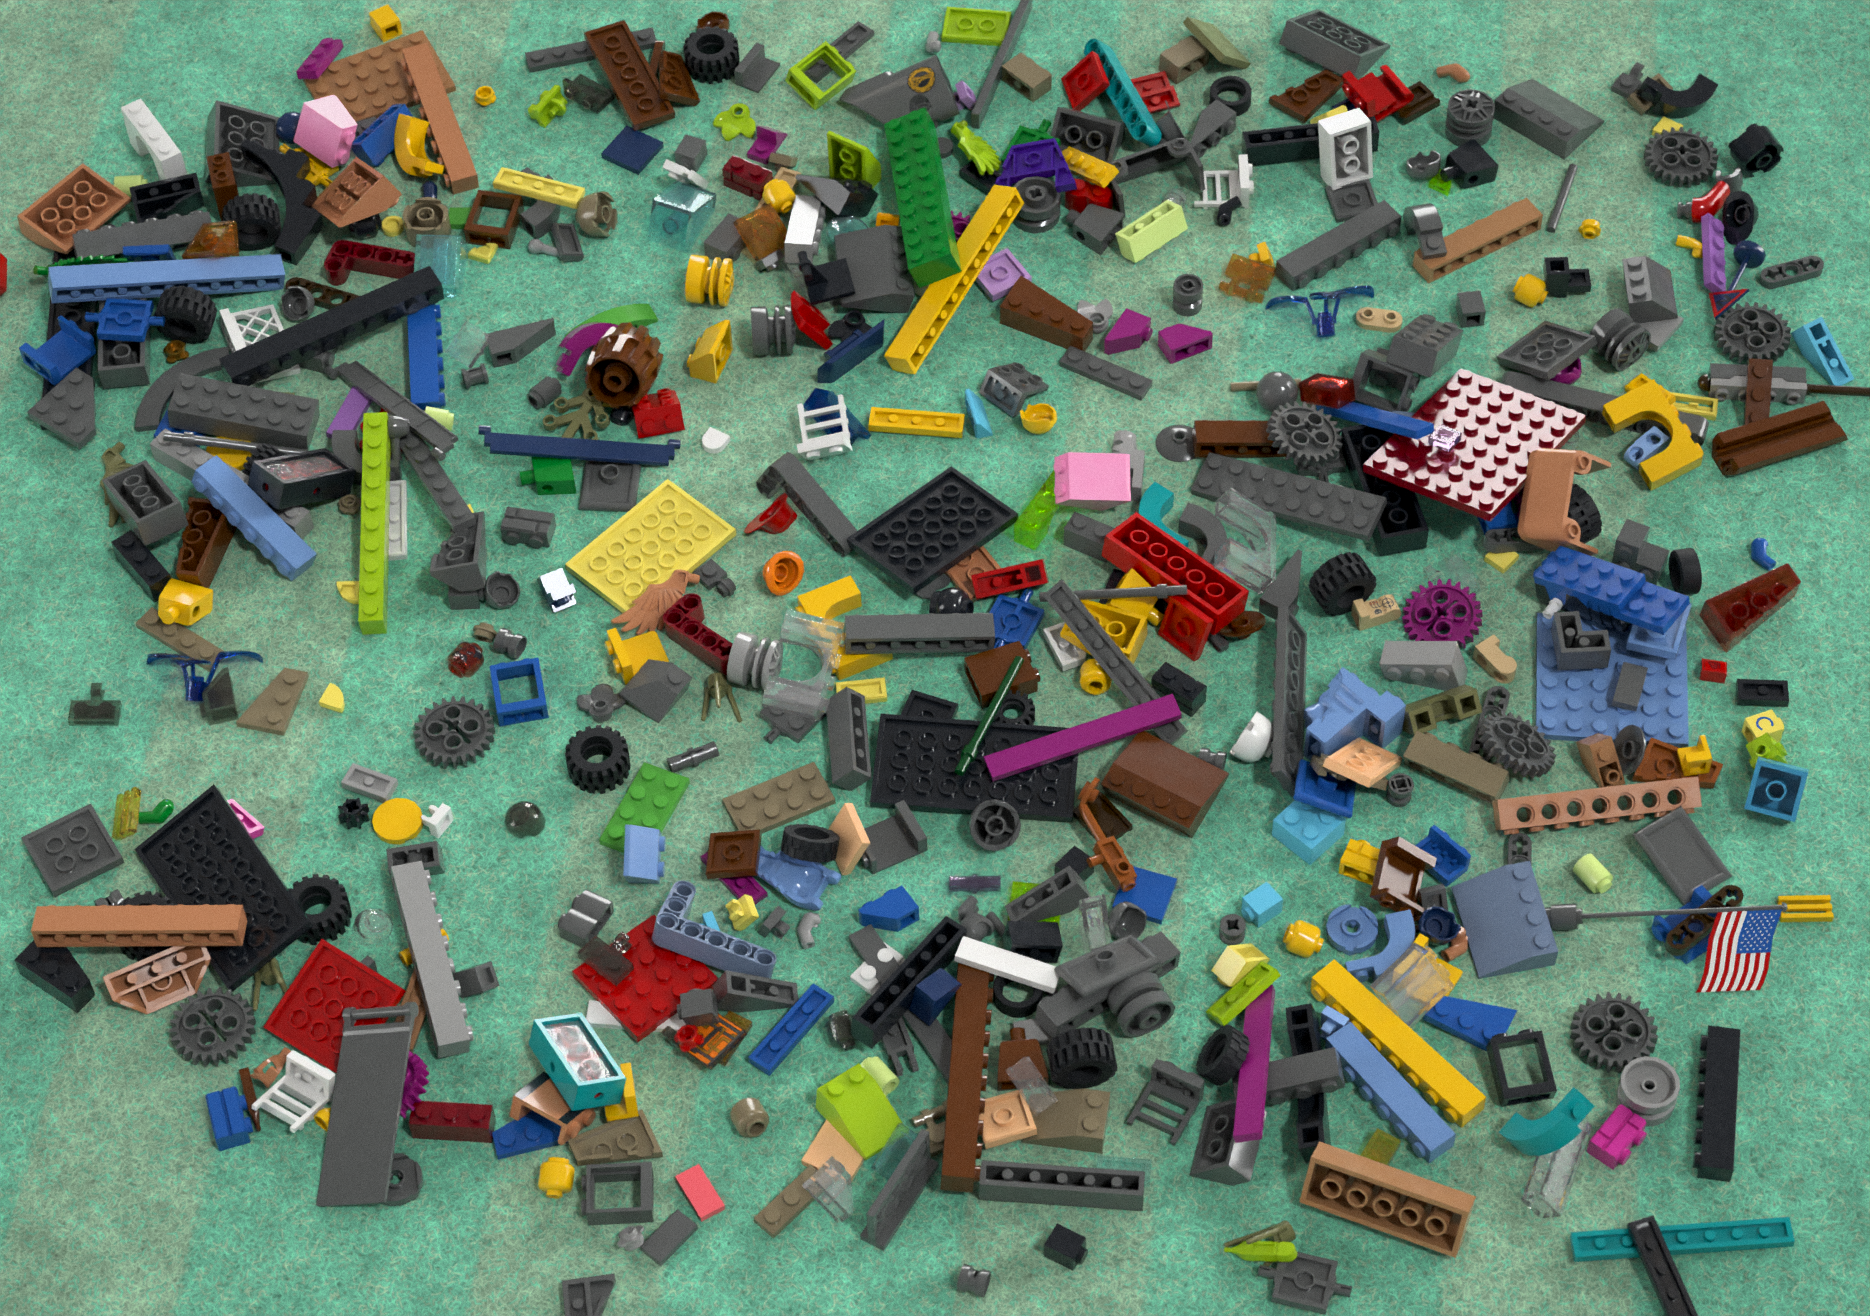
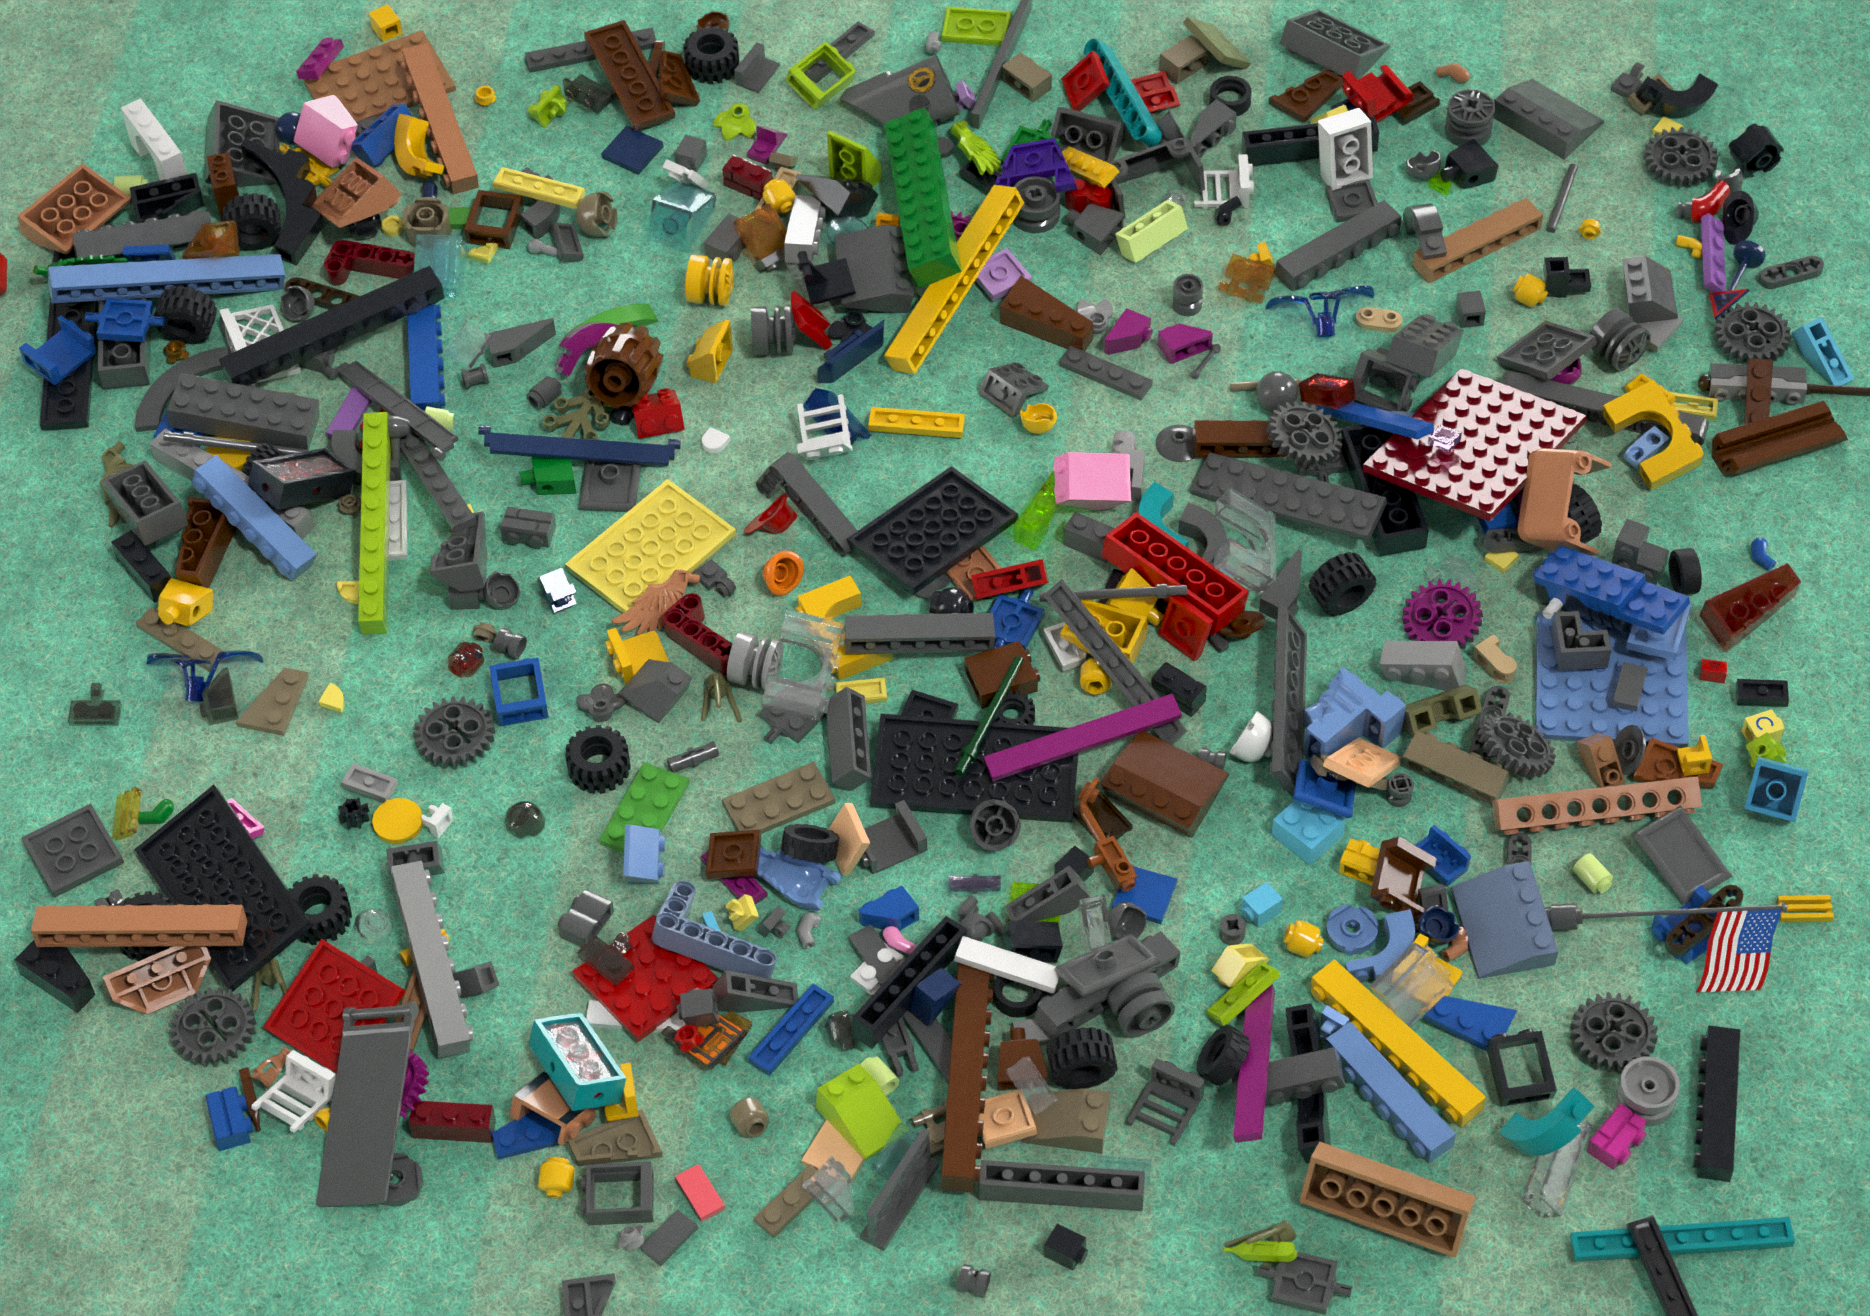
dark grey plate [27,368,97,449] -> none
medium azure slope [965,389,993,439] -> none
dark grey slope [1190,1098,1267,1186] -> none
tan leg [1351,594,1401,631] -> none
clear yellow plate [1360,1128,1401,1165] -> none
none -> bright pink arm [883,926,917,955]
none -> dark grey hinge [1191,344,1221,379]

